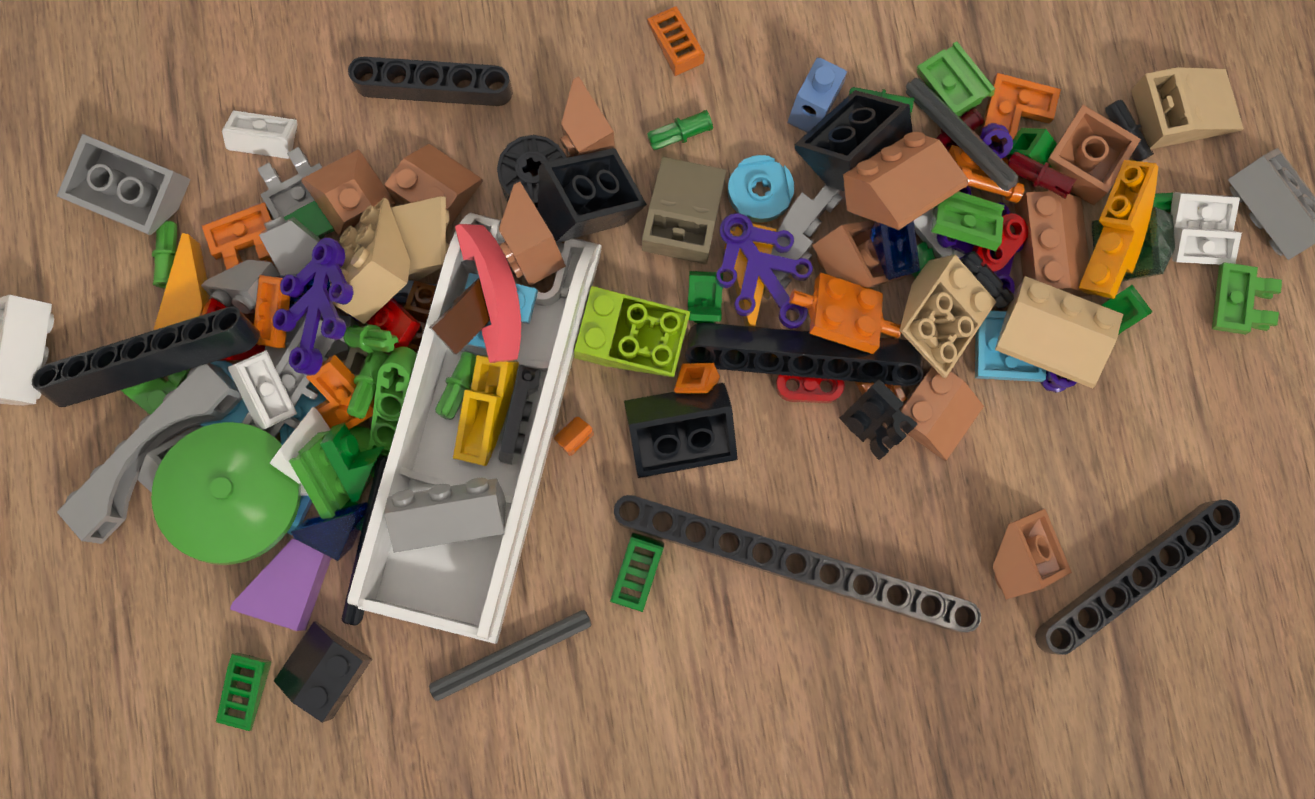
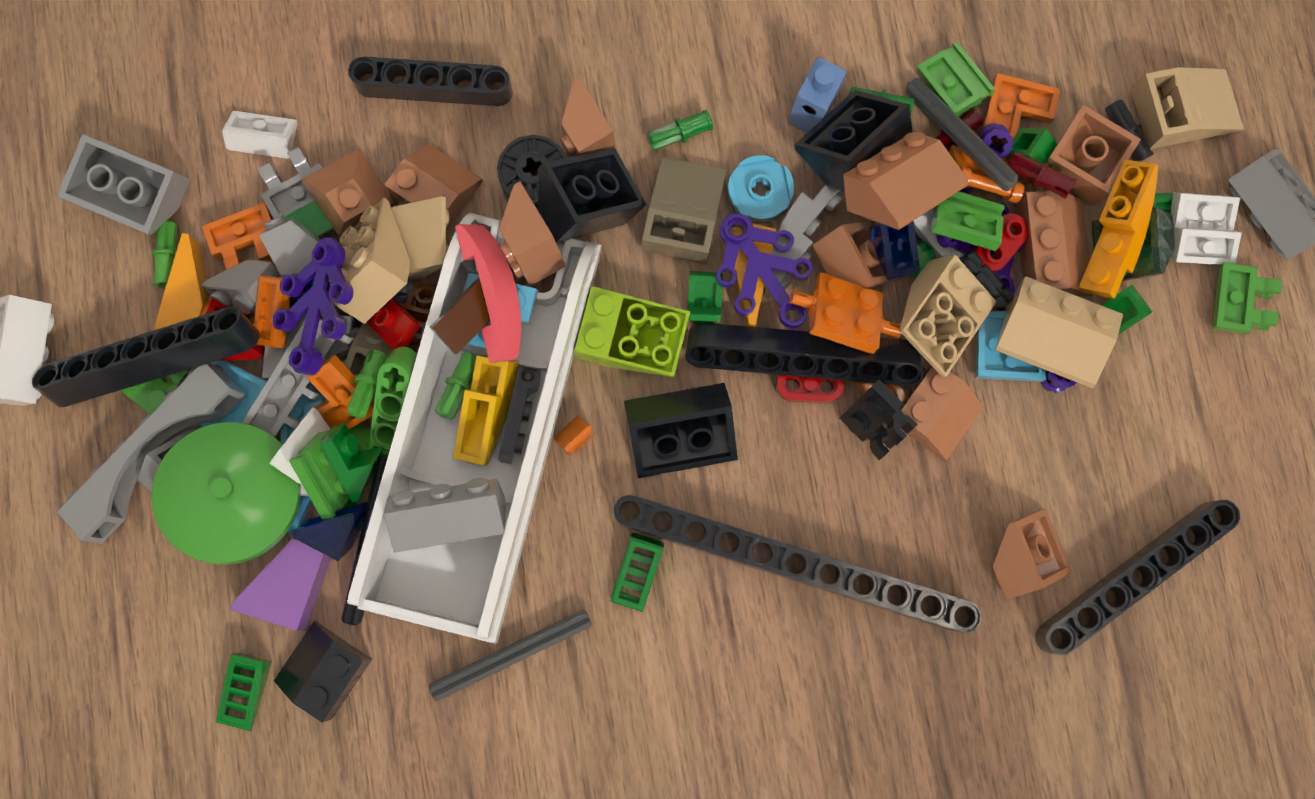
white slope [228,350,297,430] -> none
bright green axle [344,325,398,353] -> none
orange slope [647,6,705,76] -> none
orange slope [674,363,720,393] -> none

